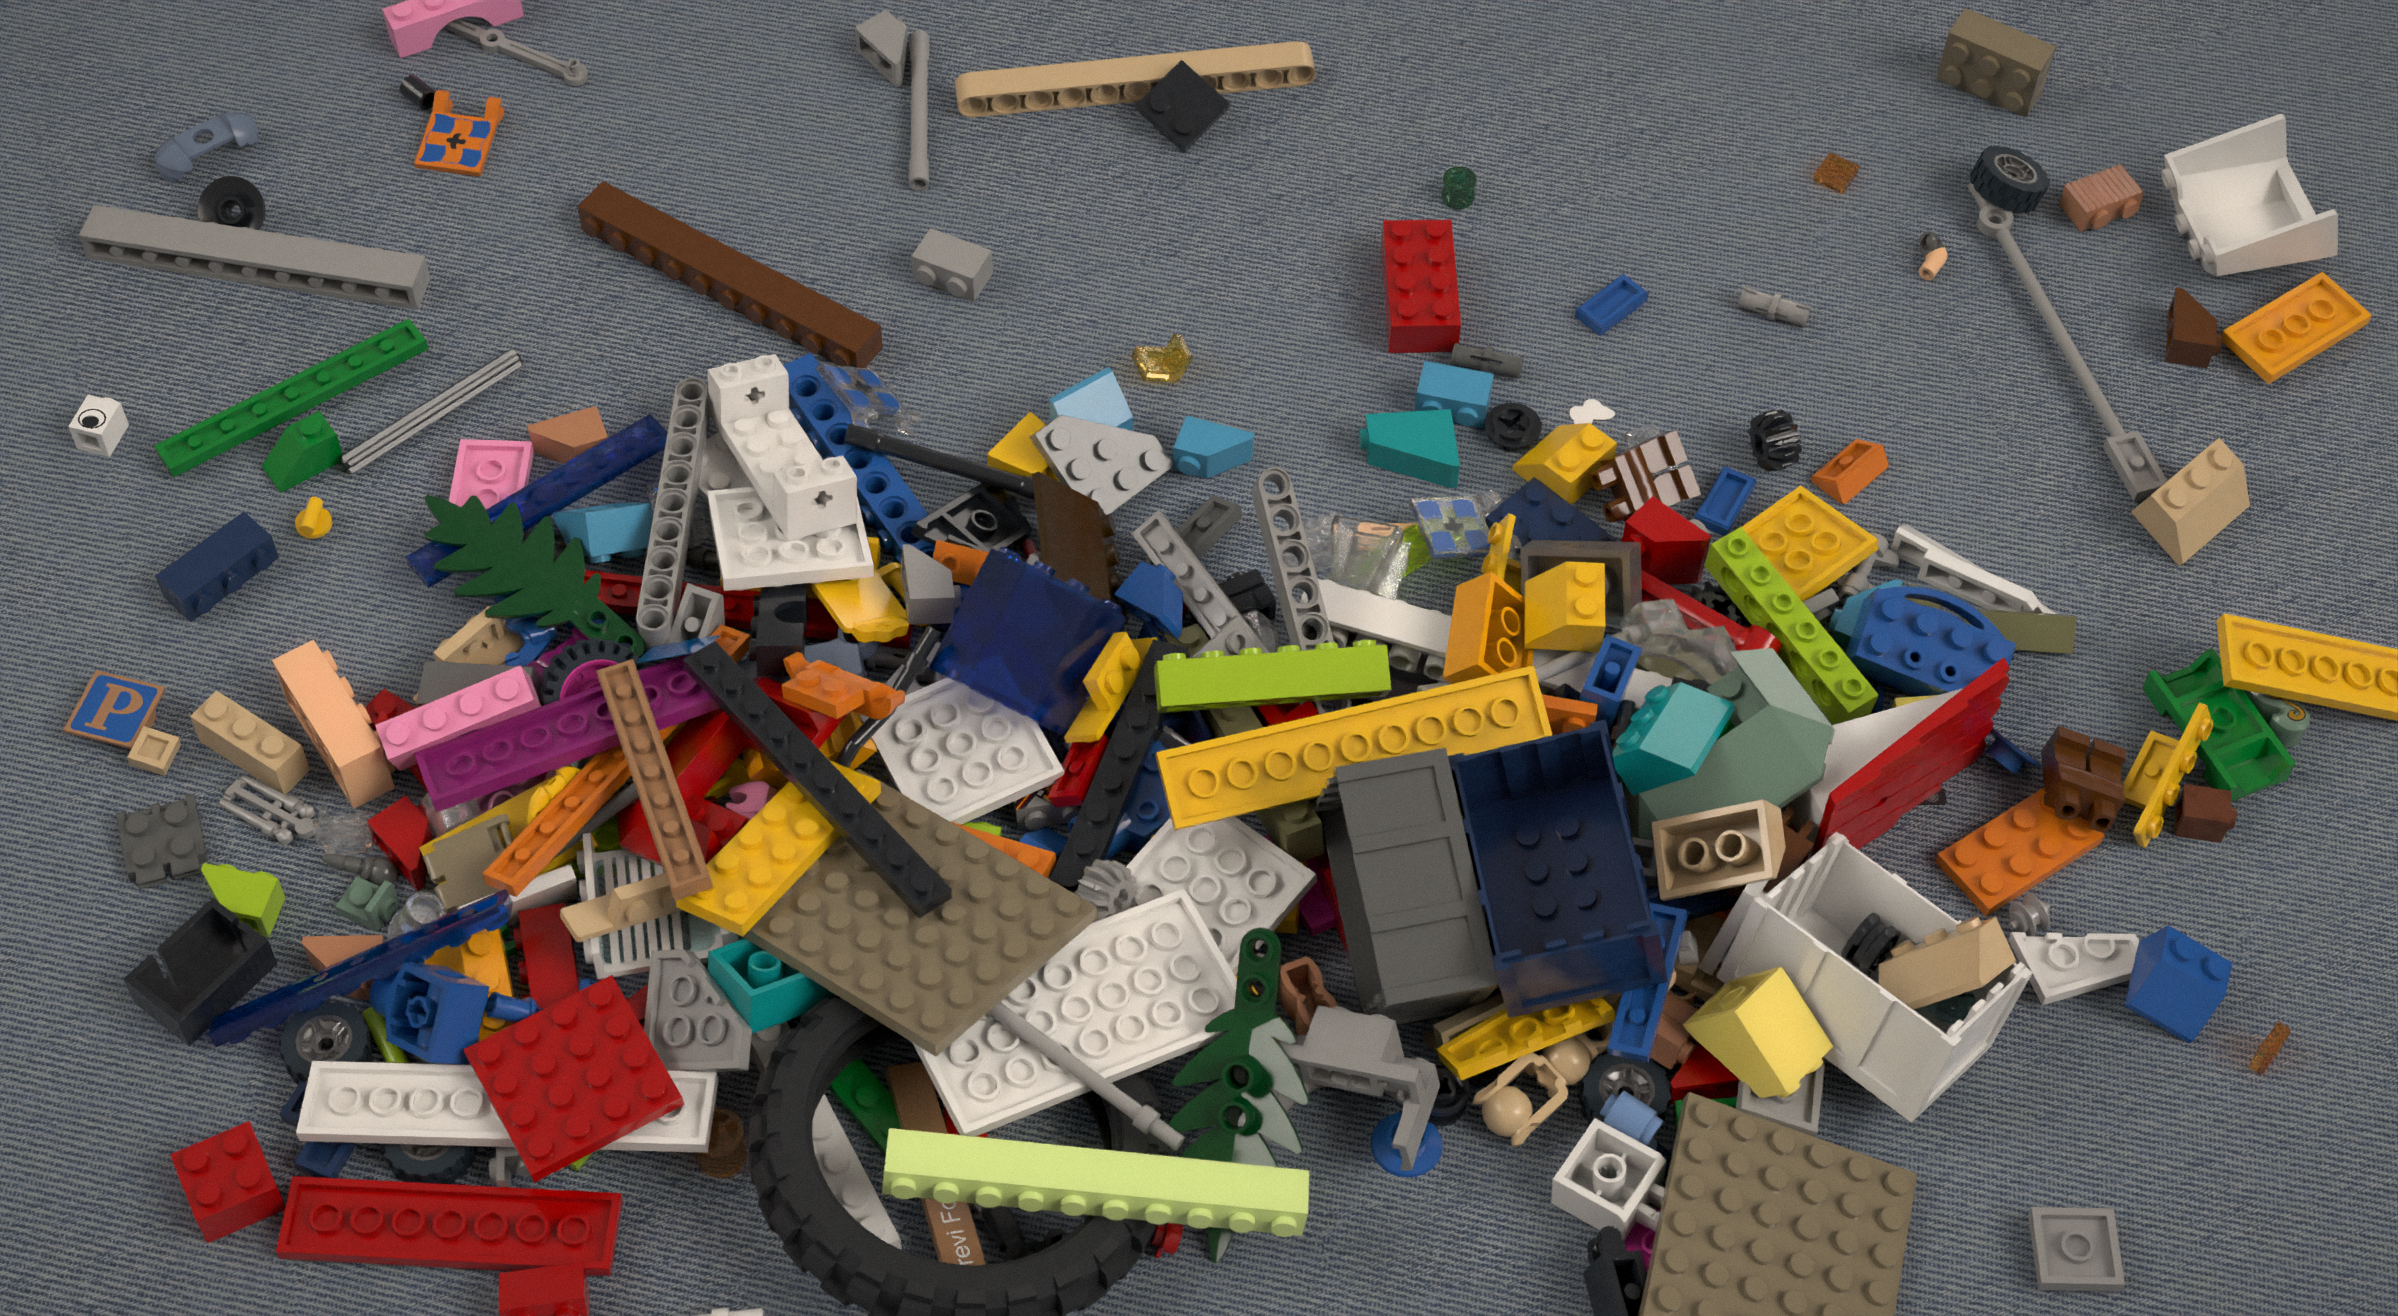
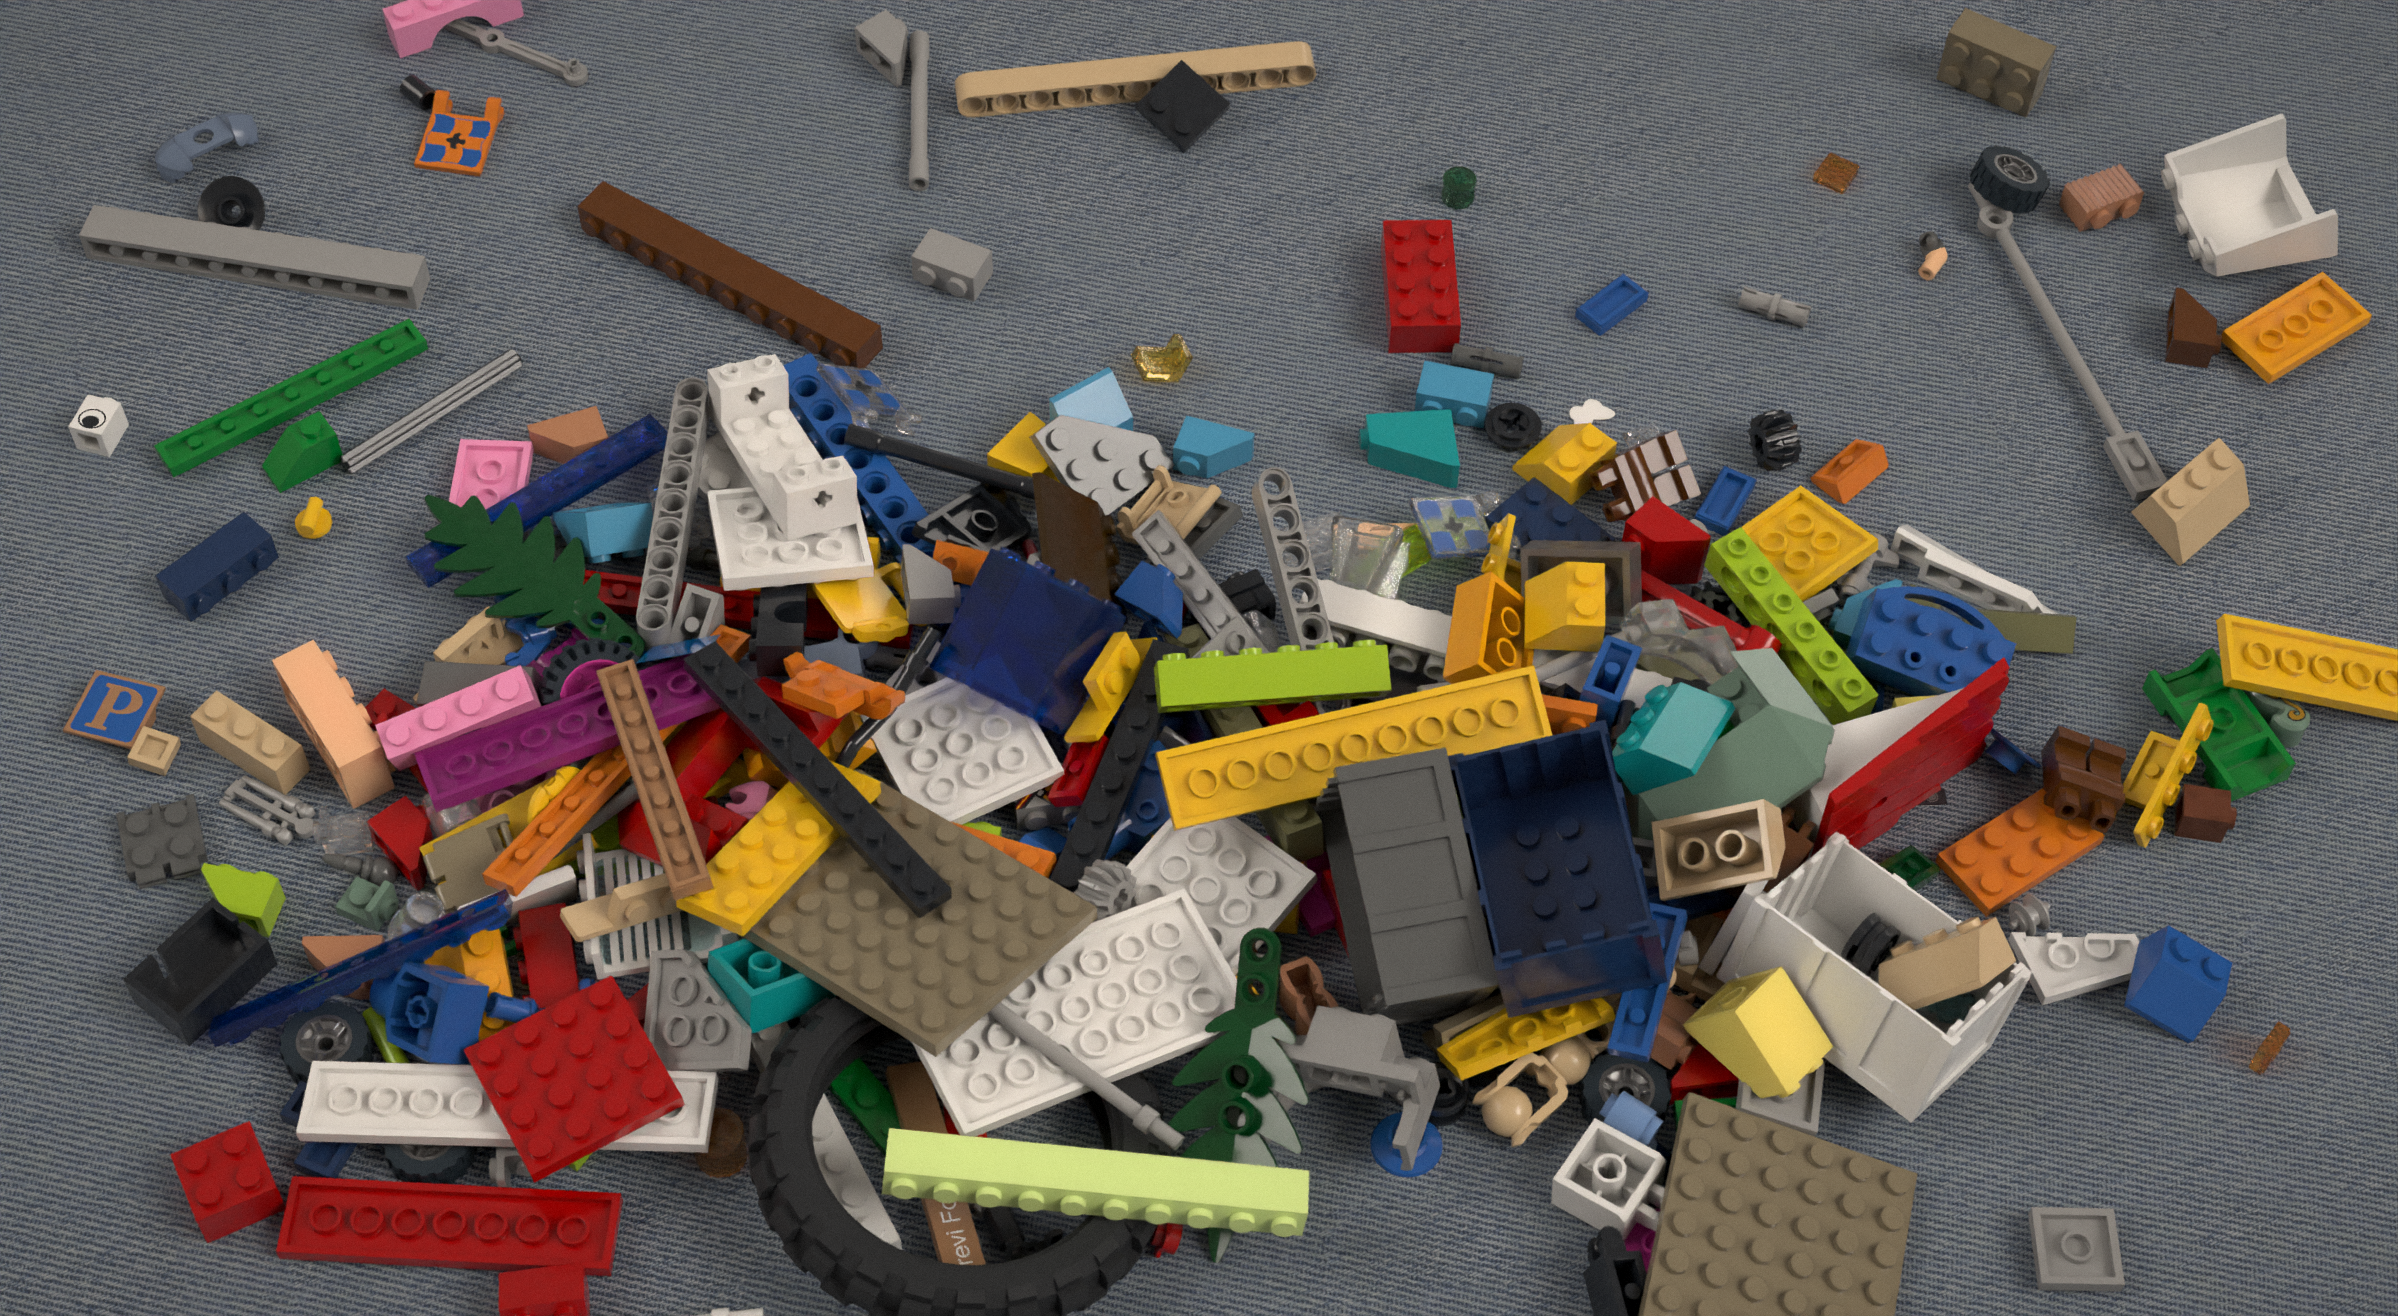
none -> tan piece [1116,465,1222,545]
none -> dark green plate [1878,845,1941,891]

